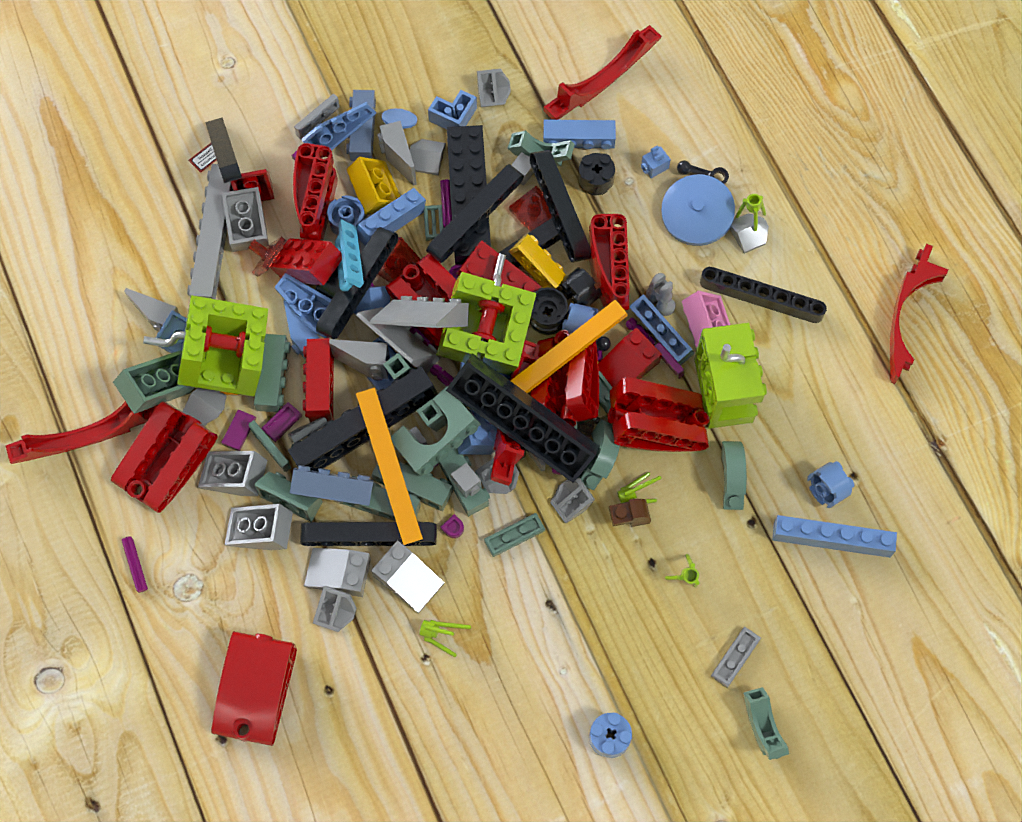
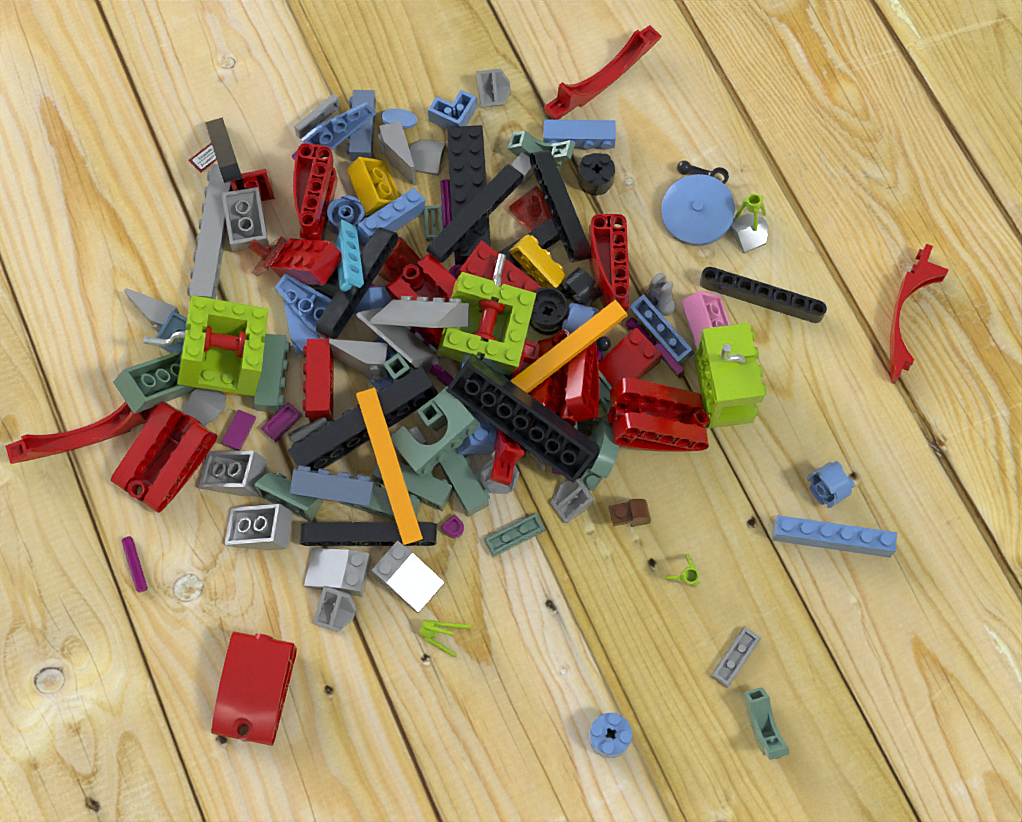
sand green tile [248,420,291,472] -> none
light grey brick [451,463,481,498] -> none
lime plant [617,472,661,504] -> none
medium blue brick [641,145,671,178] -> none
sand green arch [721,441,747,510] -> none

